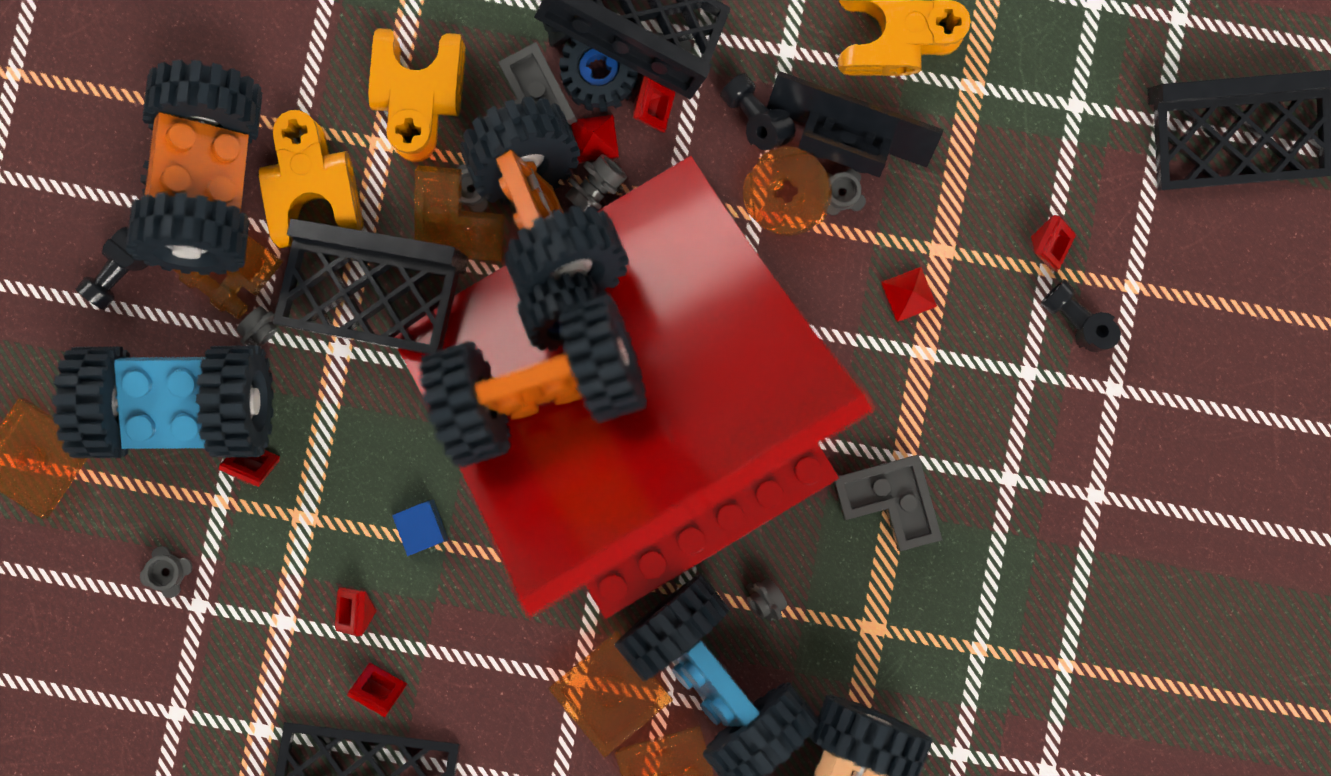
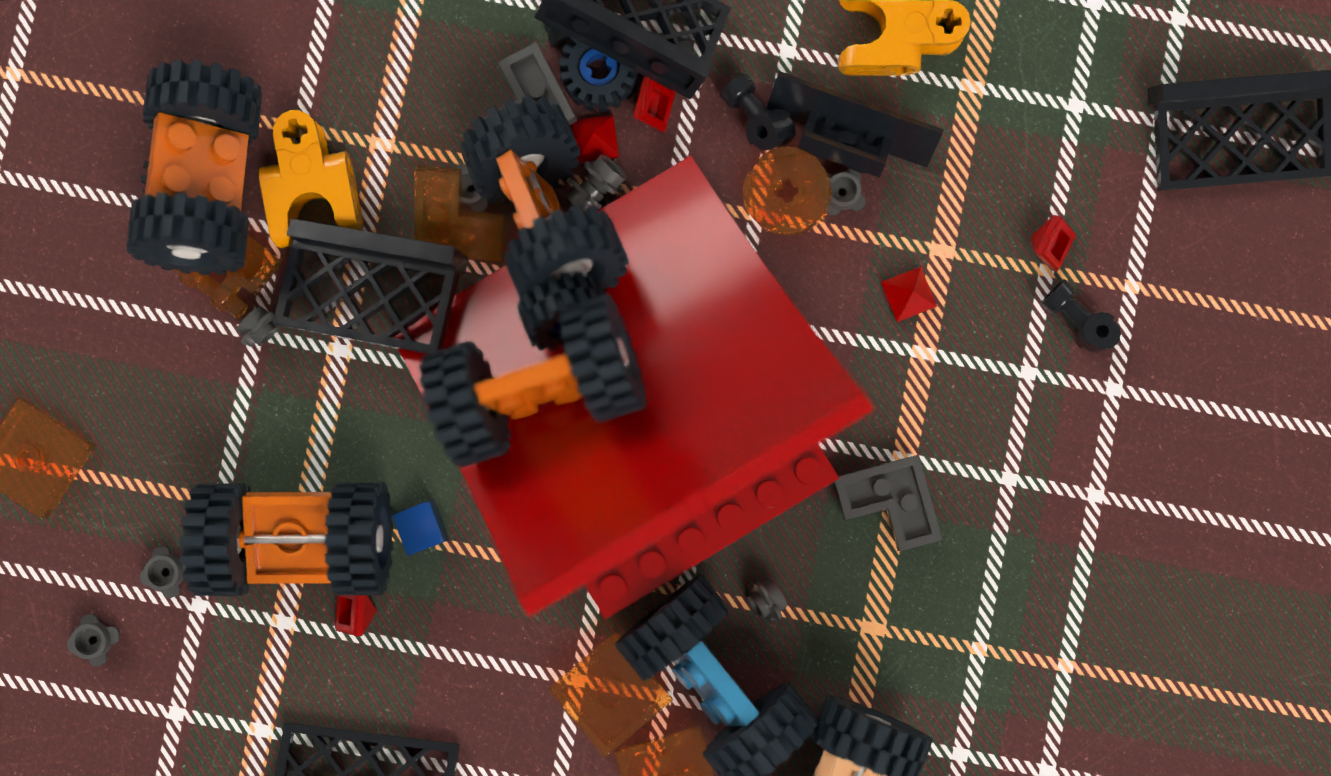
black plate [52,345,274,458] -> none
black leg [76,226,149,310] -> none
red slope [219,450,280,487] -> none
red slope [347,662,407,717] -> none
light orange piece [368,28,466,162] -> none
none -> dark grey plate [67,614,121,666]
none -> black plate [180,482,393,596]

